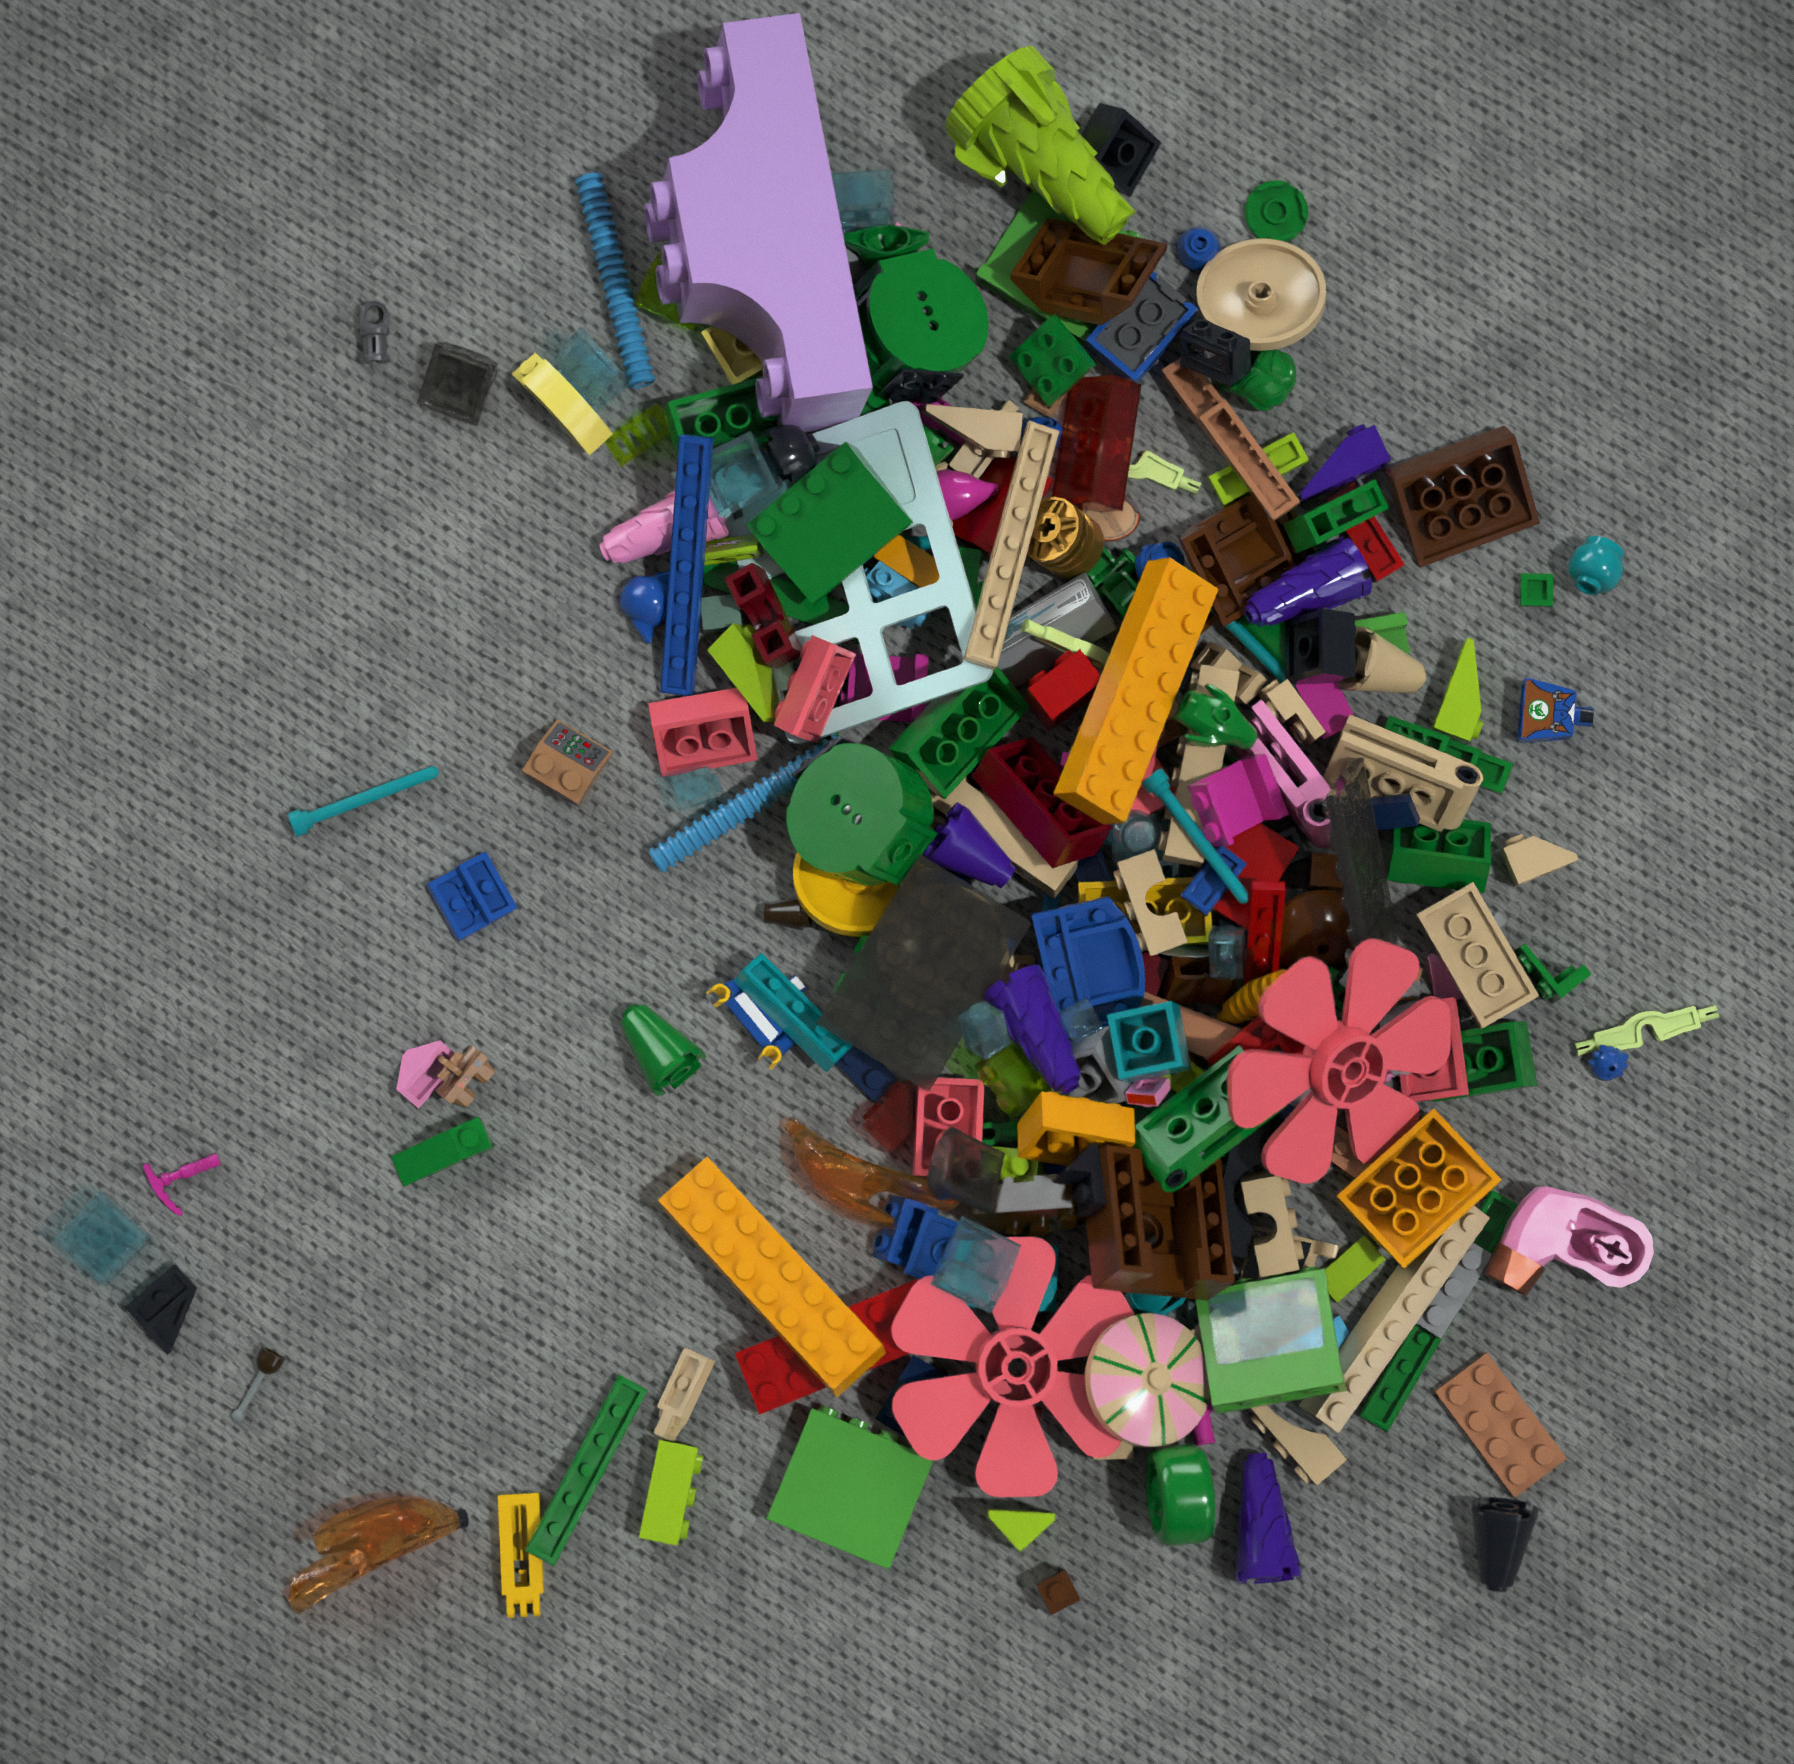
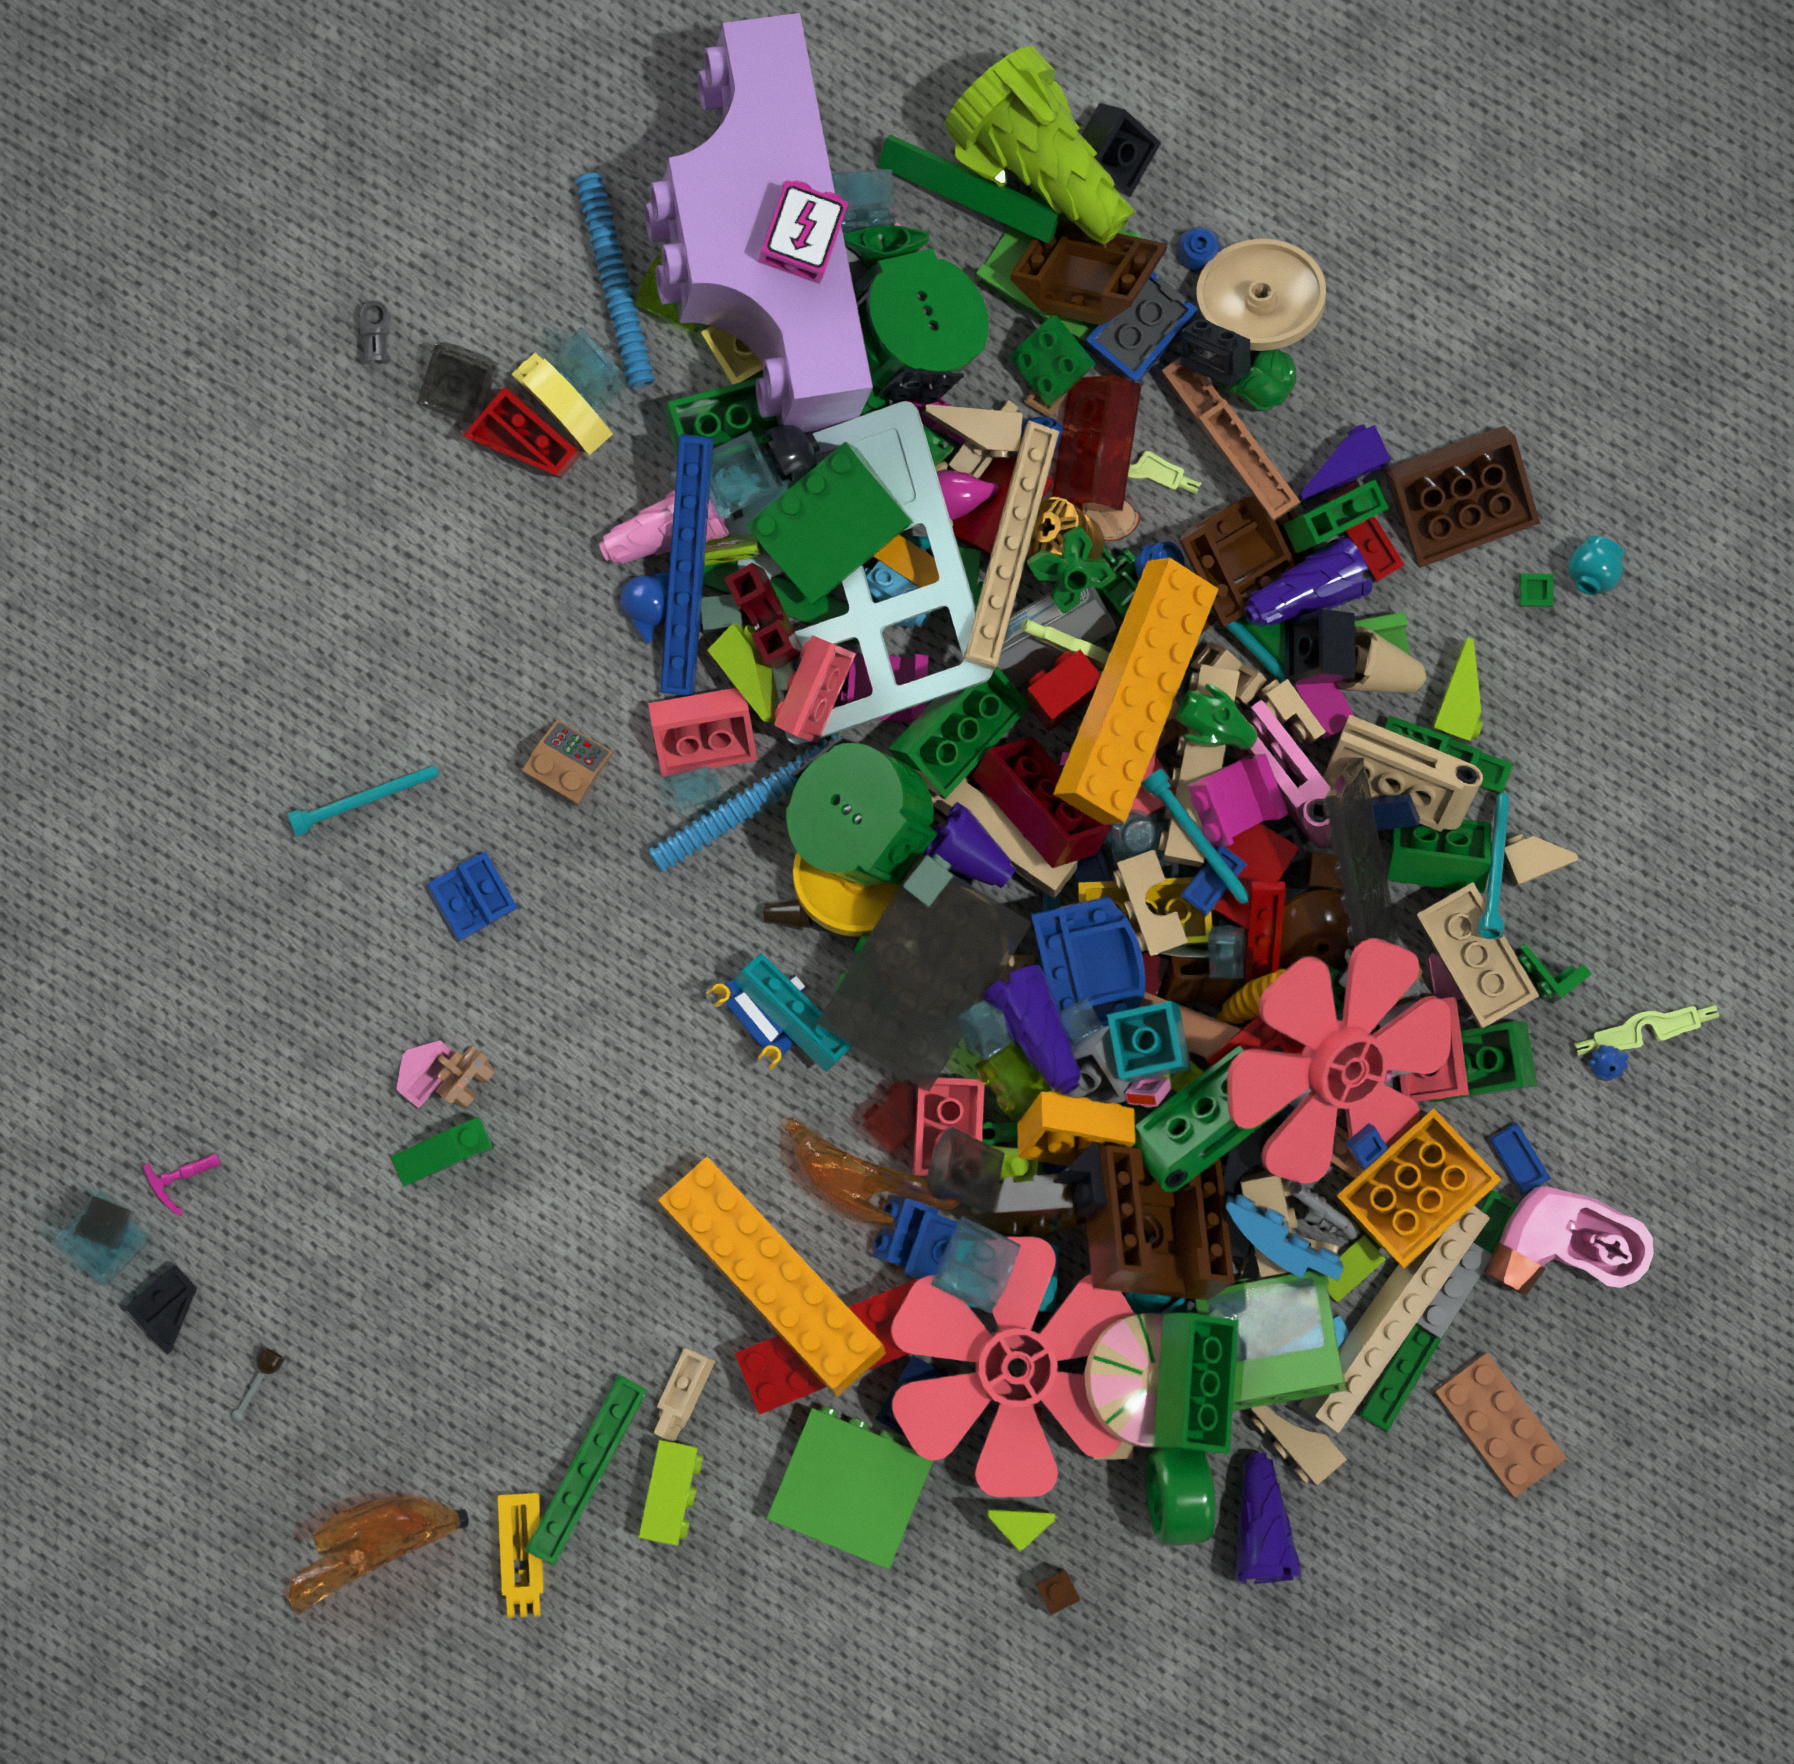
clear neon green slope [605,403,670,467] -> none
green cone [620,1004,706,1096] -> none
dark blue plate [836,1034,898,1104] -> none
lime plate [1208,432,1309,507] -> none
green tile [1244,180,1308,242] -> none
black cone [1472,1497,1538,1592] -> none
torso [1517,678,1594,743] -> none
none -> clear smoke piece [74,1196,134,1250]
none -> red wedge [462,387,583,477]
none -> panel [758,180,849,284]
none -> green tile [878,134,1061,243]
none -> sand green brick [901,854,953,907]
none -> green plant [1027,525,1116,614]
none -> green brick [1154,1313,1239,1454]
none -> dark azure slope [1225,1194,1344,1281]
none -> light grey piece [1289,1181,1361,1239]
none -> blue tile [1345,1123,1388,1170]
none -> teal piece [1477,792,1509,939]
none -> blue tile [1488,1122,1551,1195]

